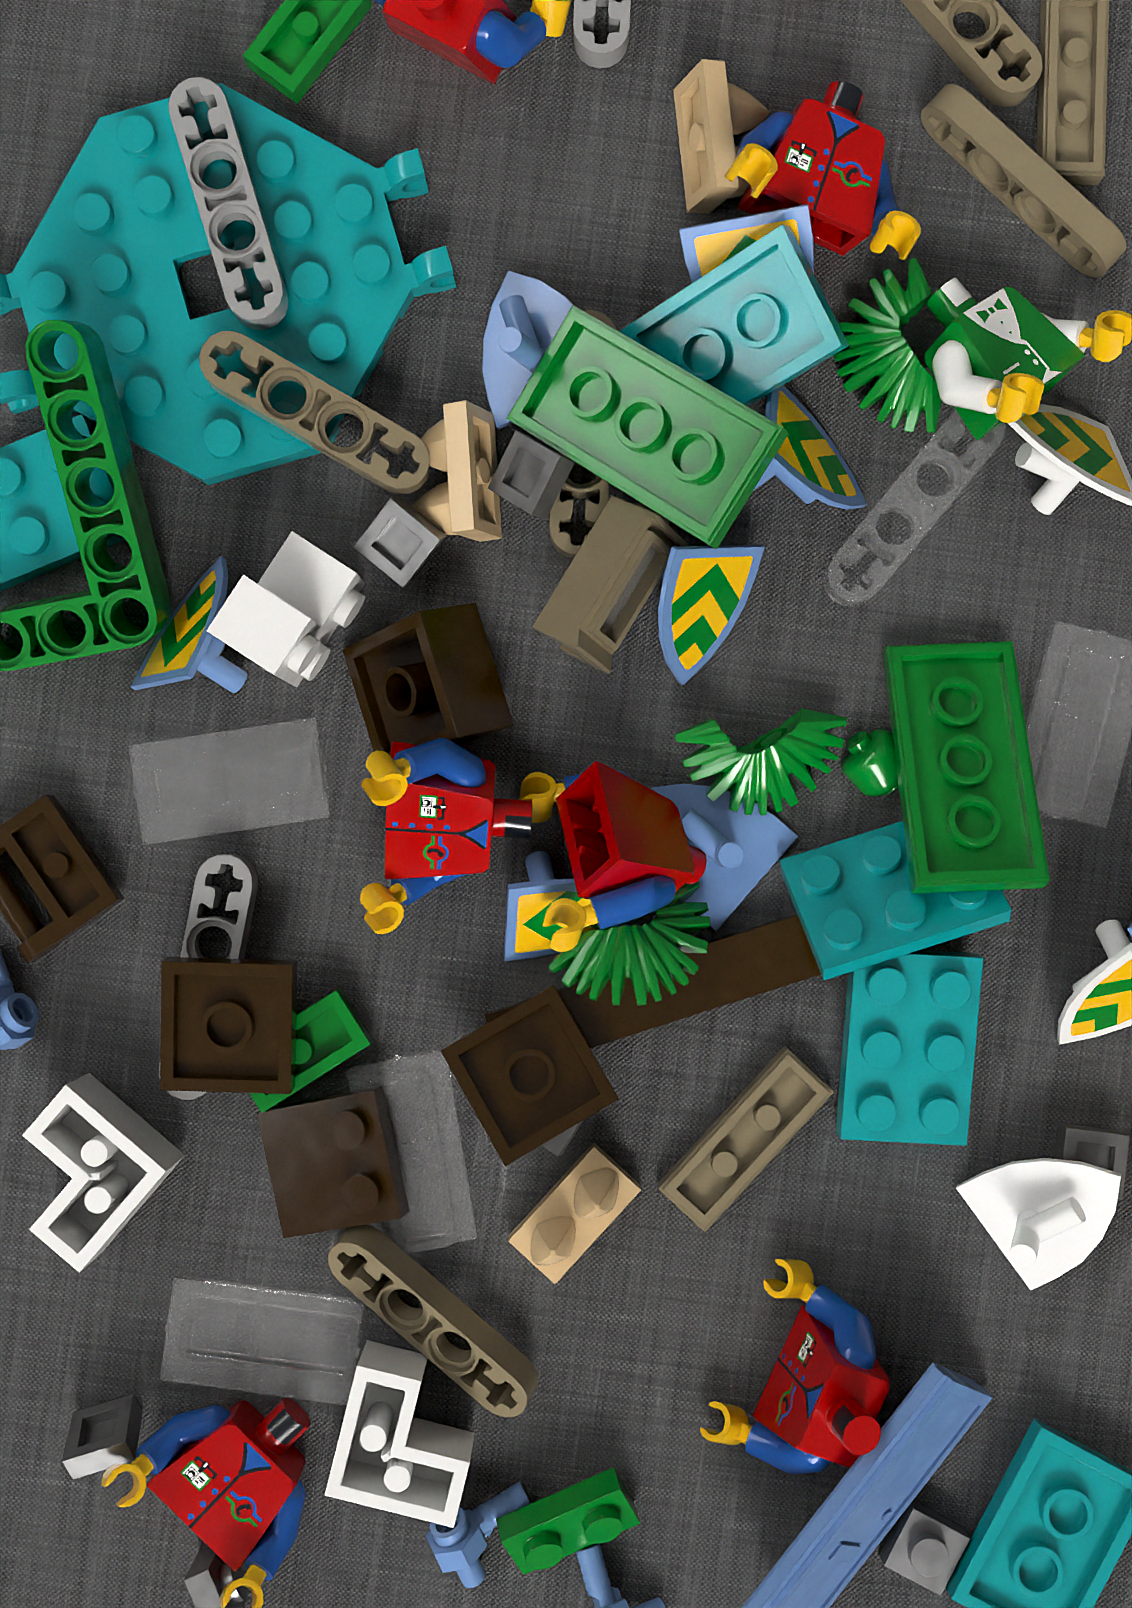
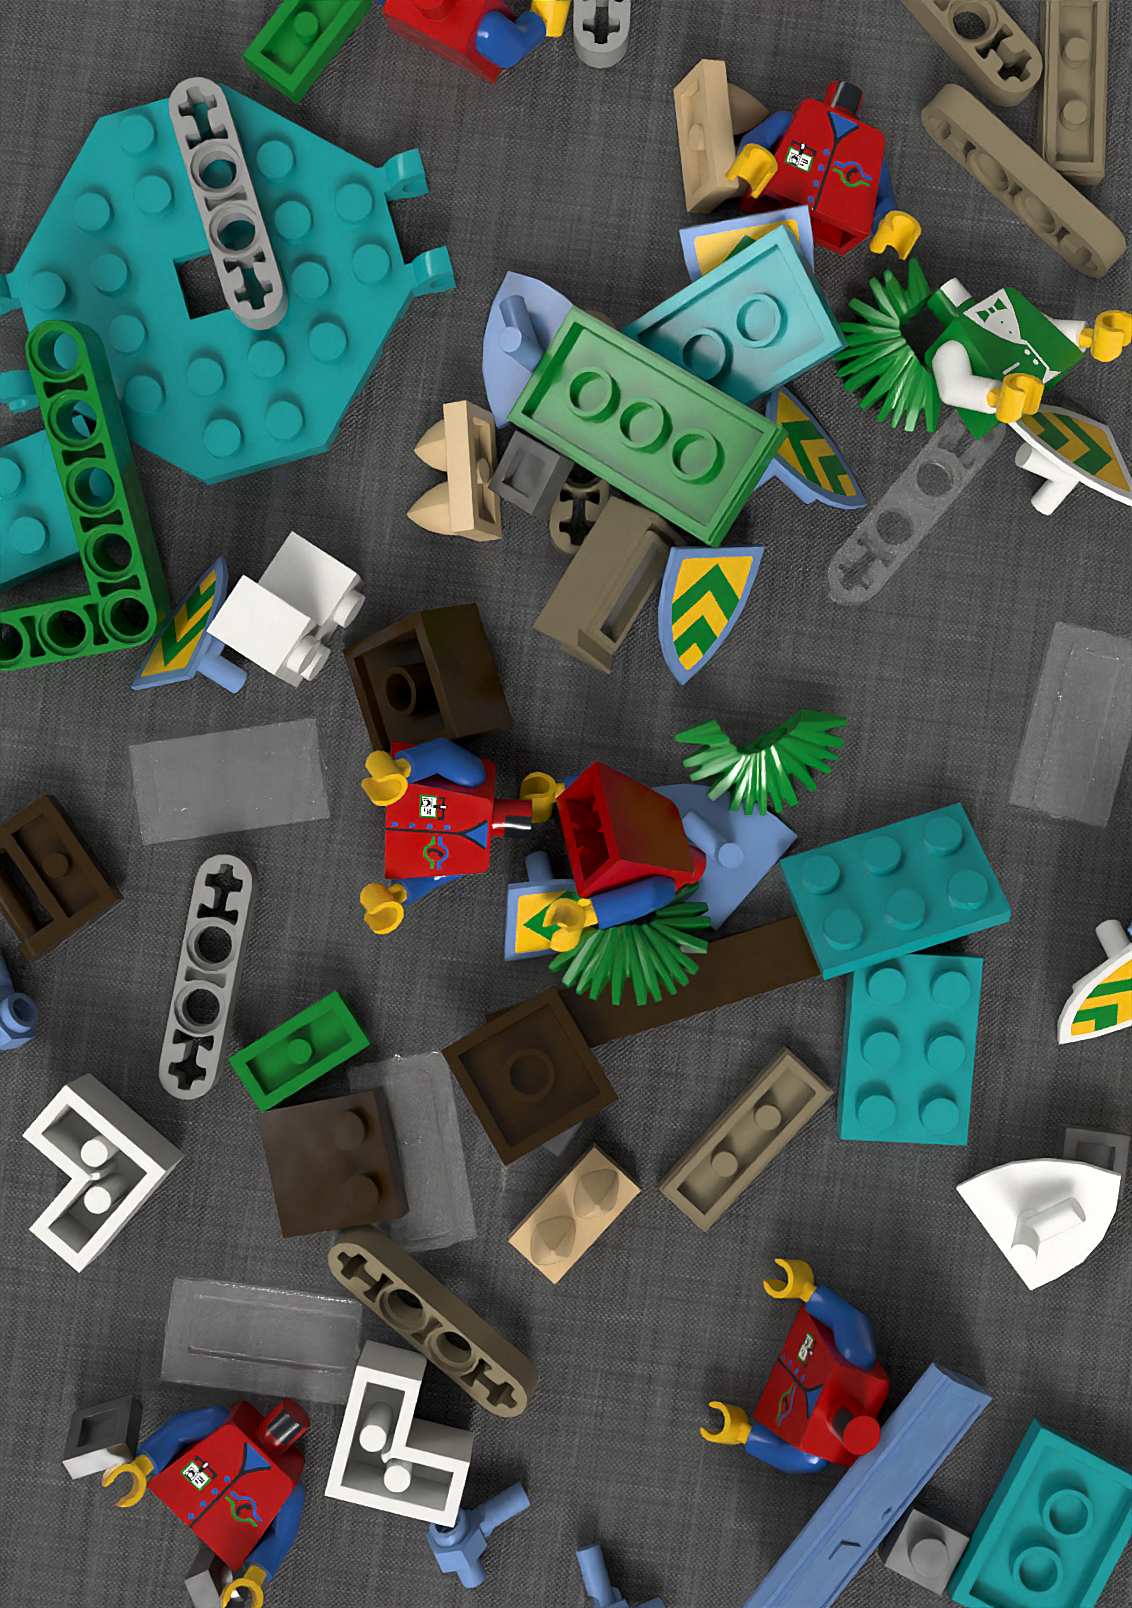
dark brown plate [160,957,297,1094] -> none
dark tan beam [199,331,430,494] -> none
flat silver plate [354,495,446,588] -> none
green plate [496,1467,640,1575] -> none
green piece [841,728,899,797] -> none
green tile [883,641,1050,893] -> none

